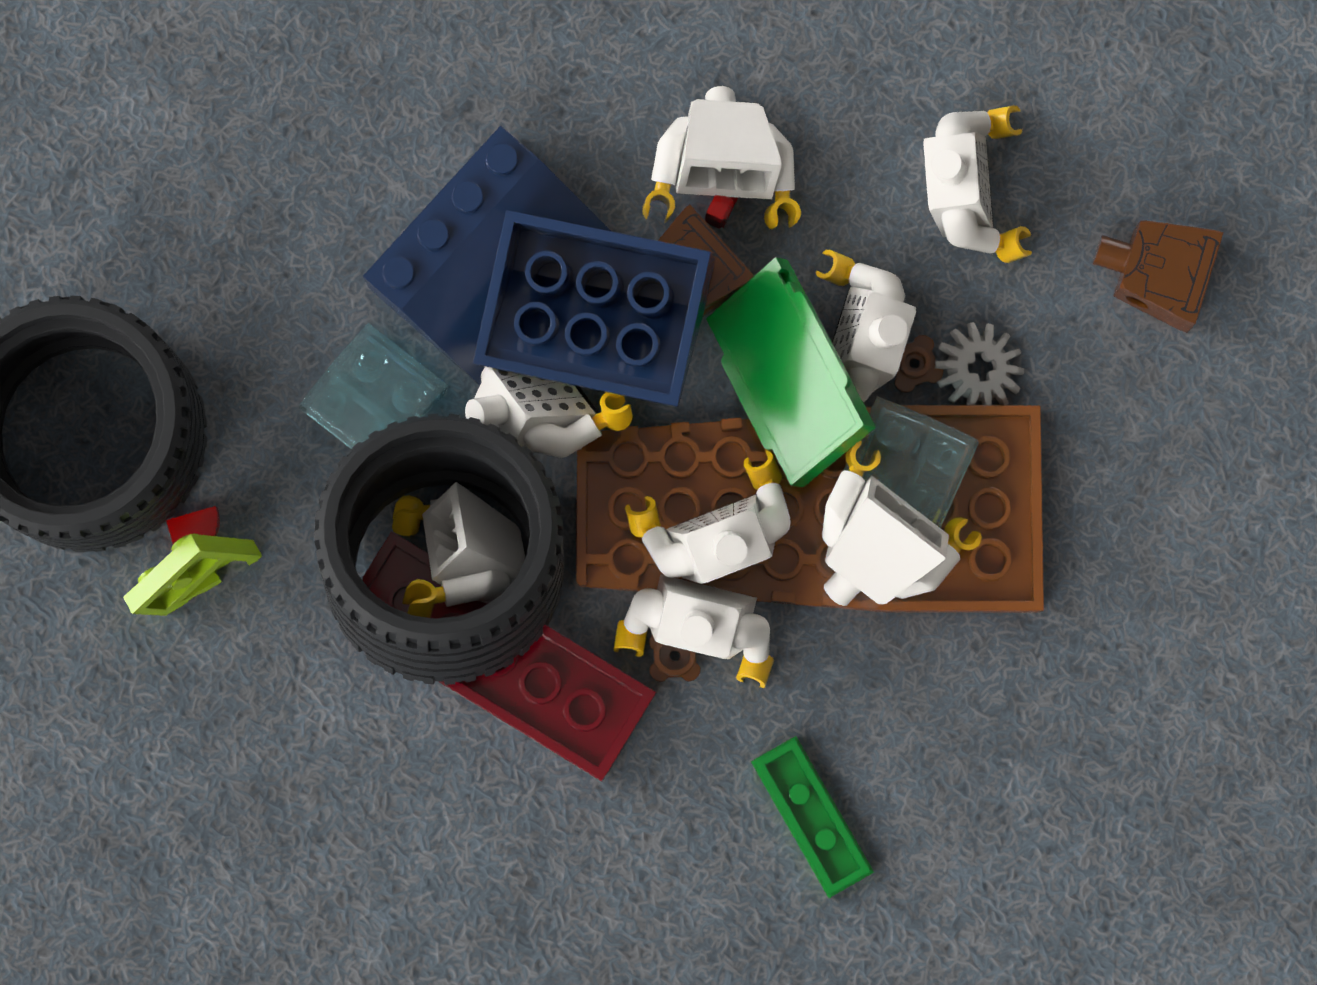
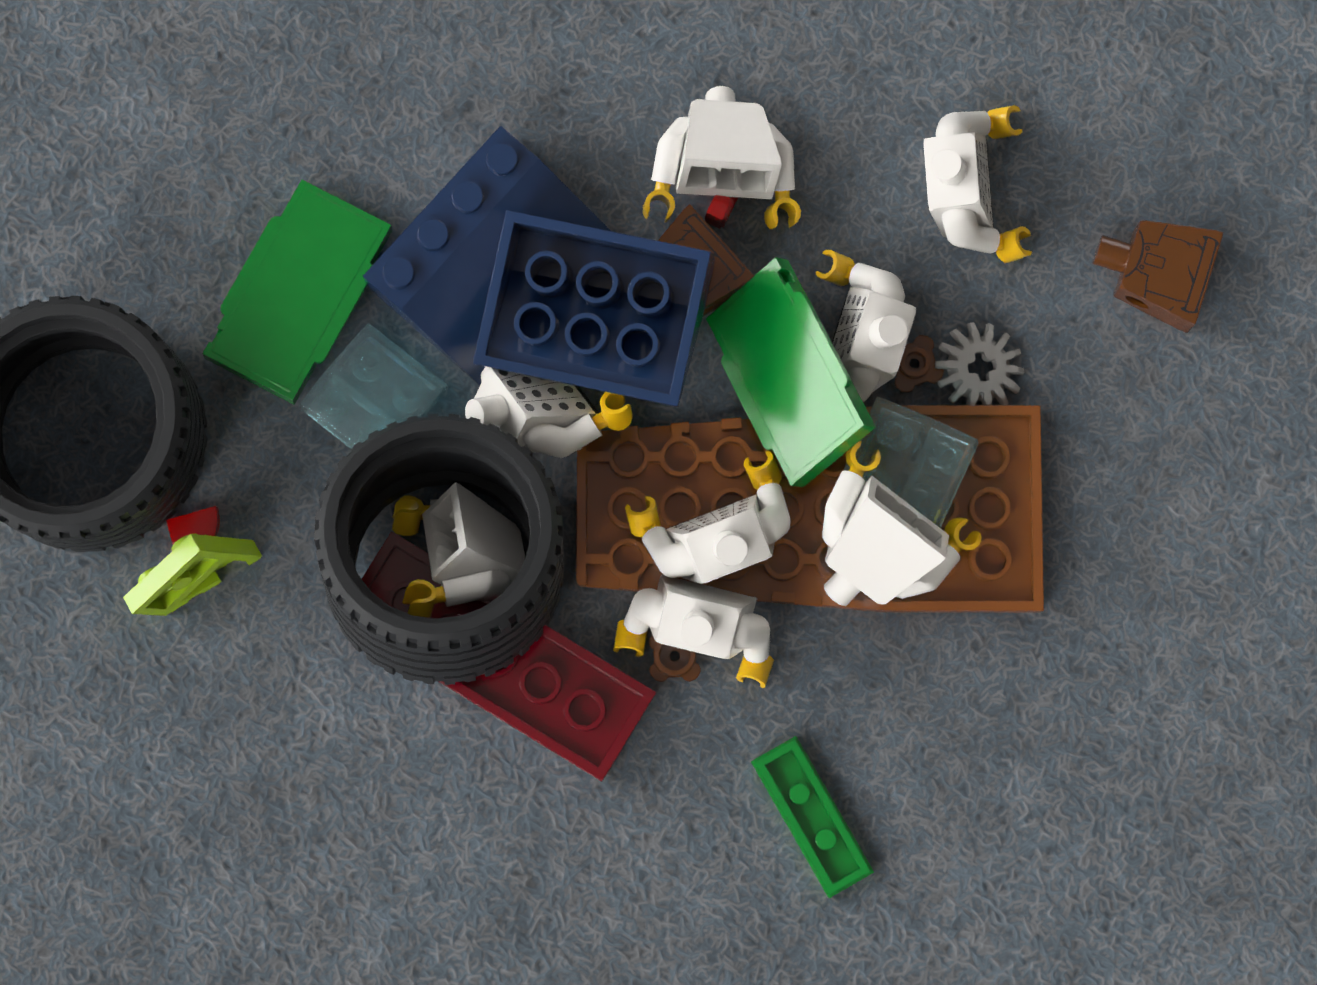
none -> green piece [202,180,392,405]

